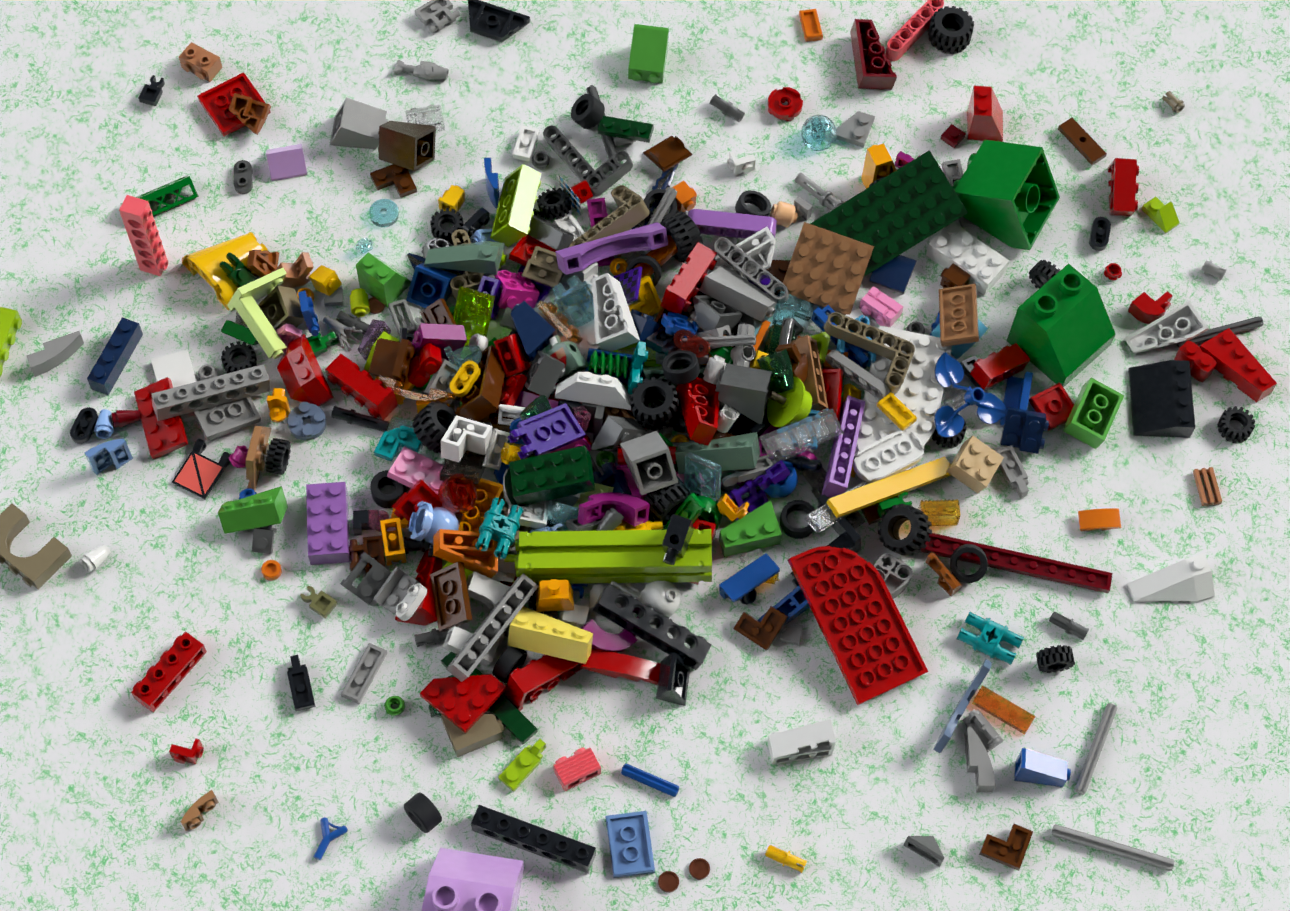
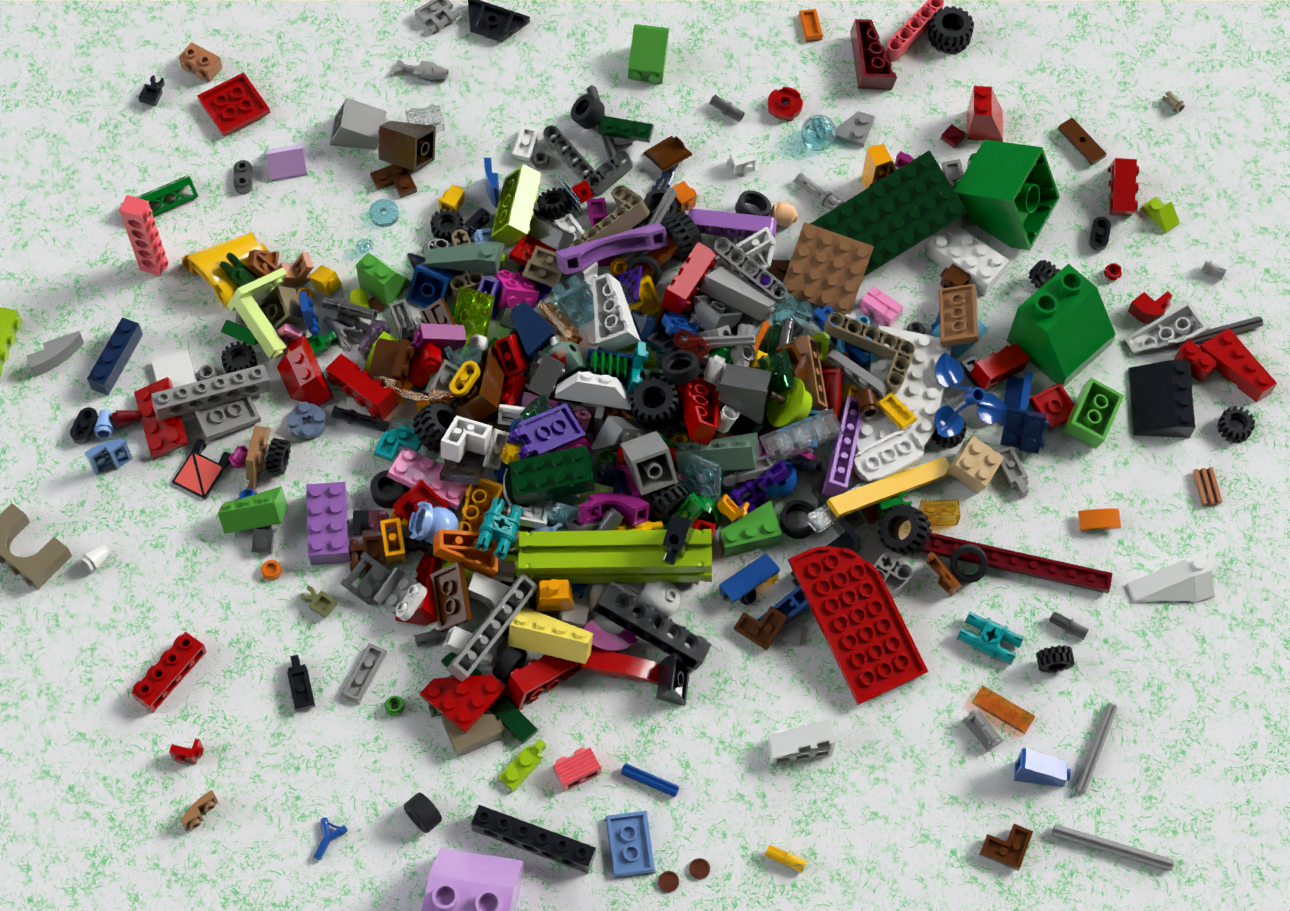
dark orange slope [229,93,271,135] -> none
light orange hips [267,388,291,422] -> none
clear red cylinder [438,474,478,514] -> none
light grey plate [794,196,813,220] -> none
dark blue slope [869,255,917,294] -> none
dark grey slope [904,836,944,867] -> none
sand blue tile [933,659,992,753] -> none
light grey slope [964,727,996,792] -> none
none -> dark grey pin [322,296,378,321]
none -> reddish brown brick [856,388,878,417]

